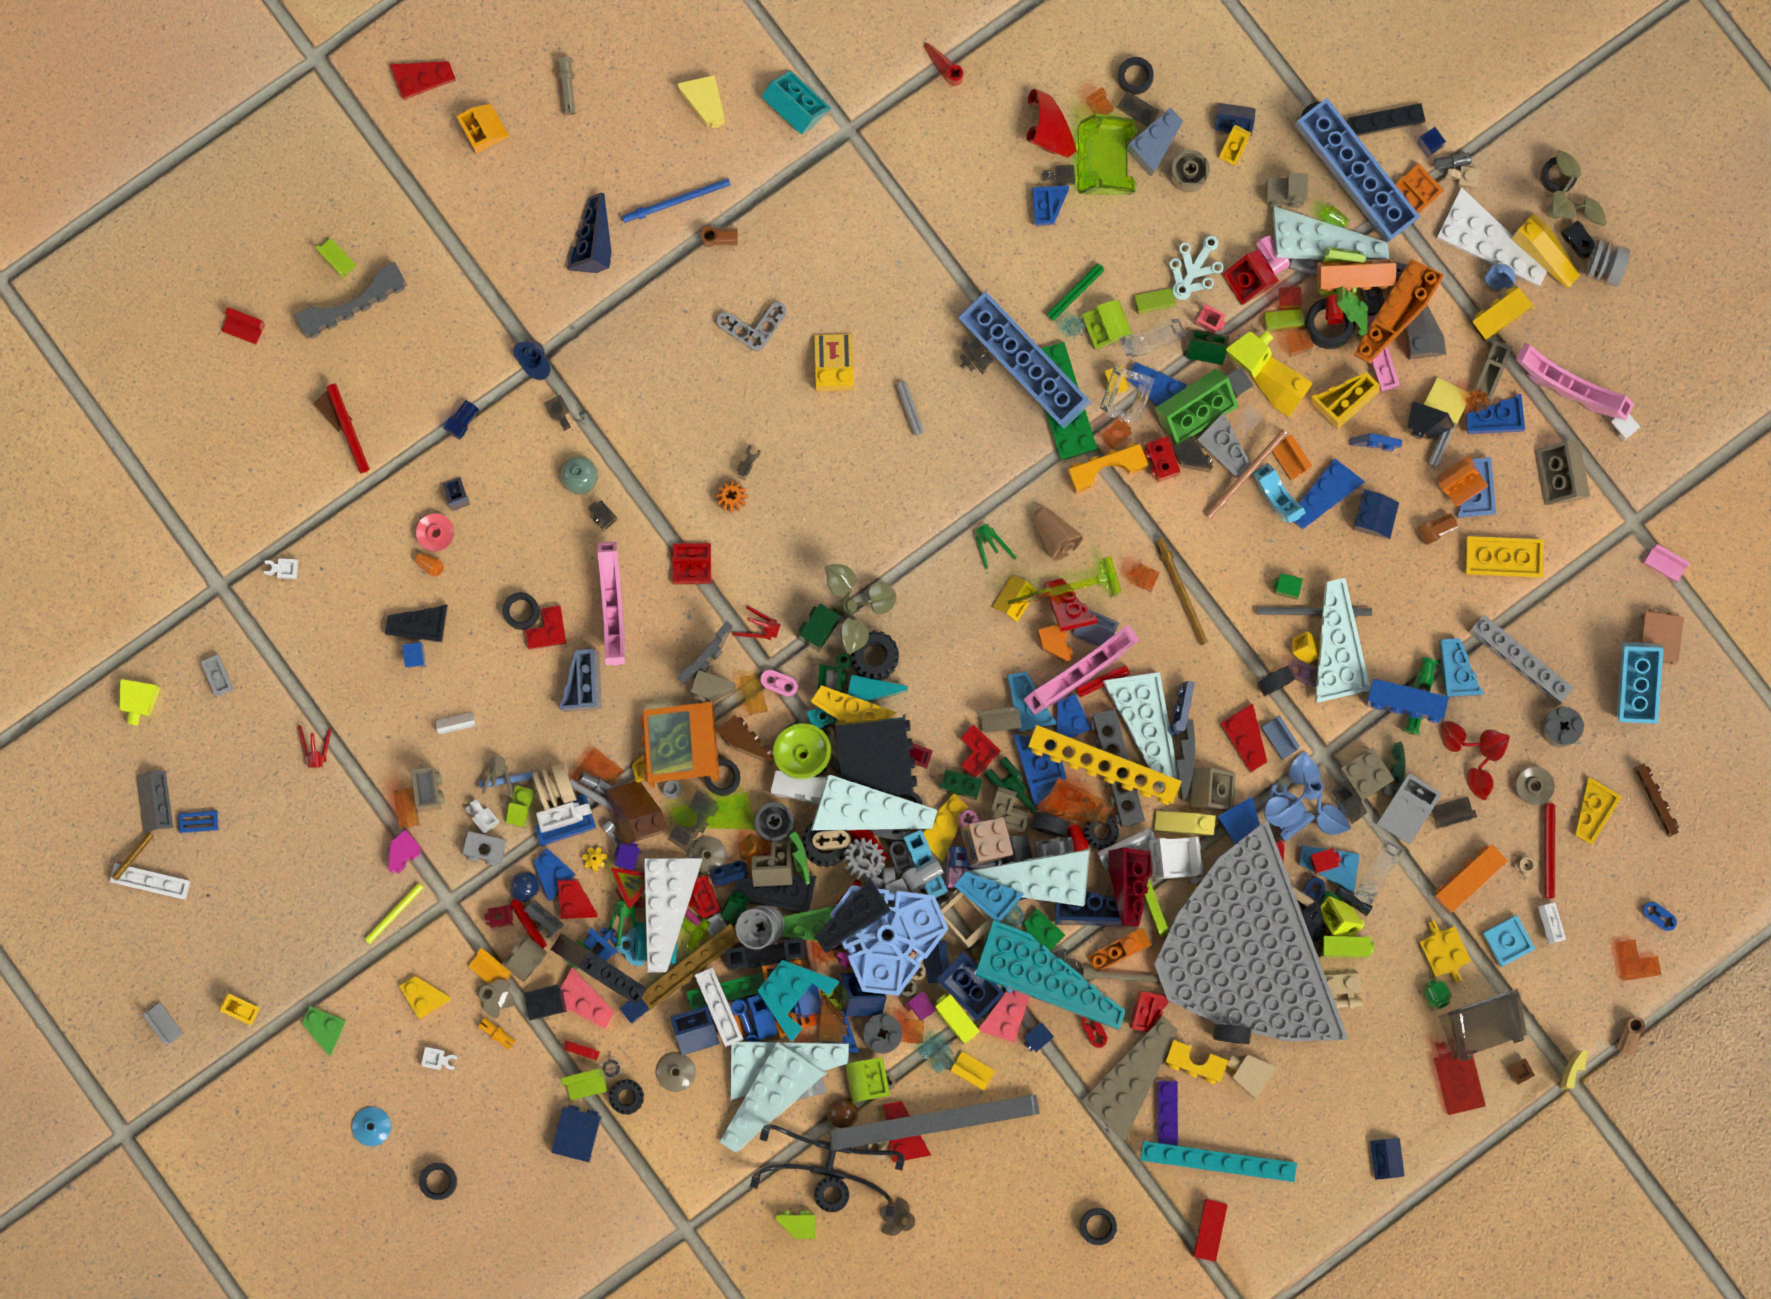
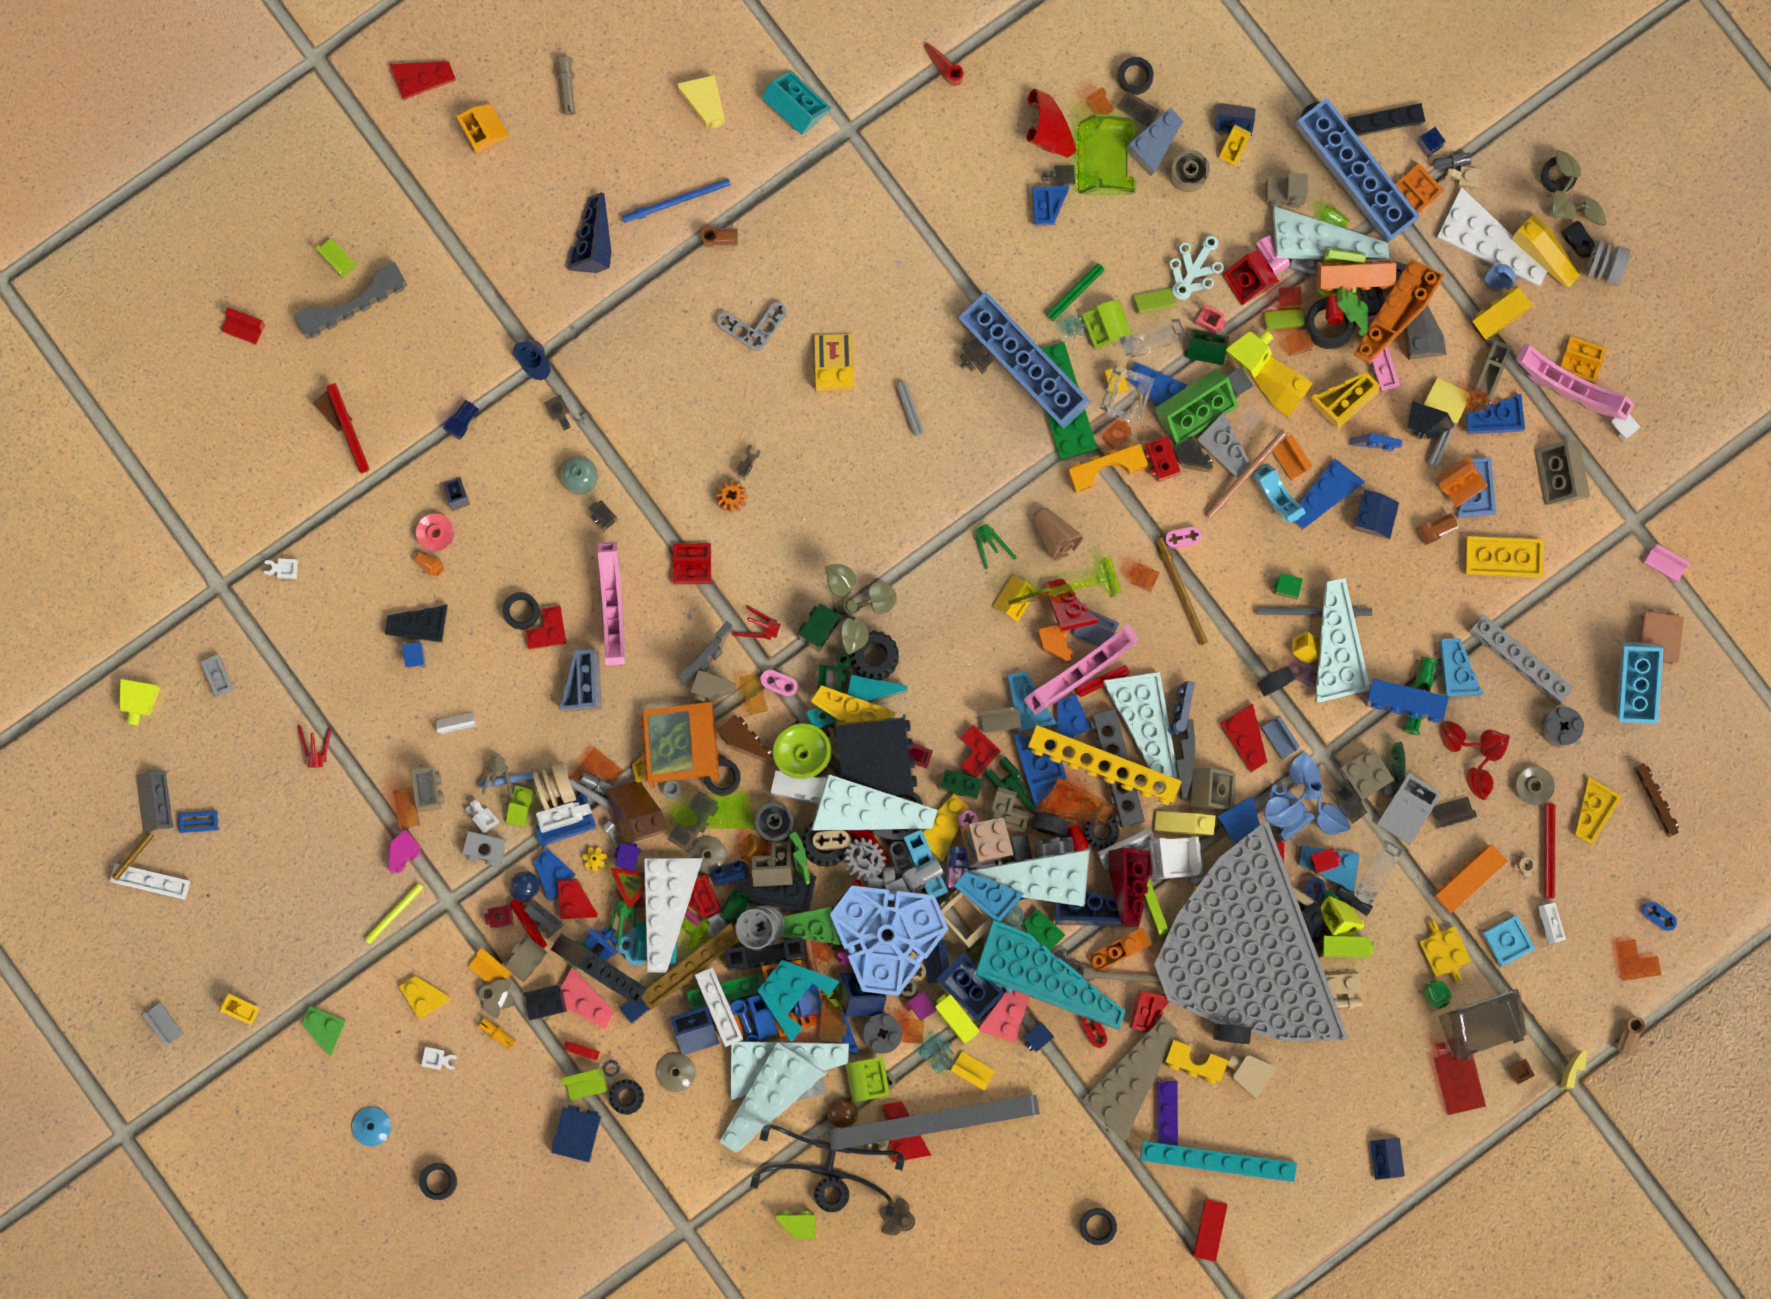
black wing [815,878,891,953] -> none
none -> bright pink beam [1165,527,1201,549]
none -> light orange slope [1560,336,1606,384]

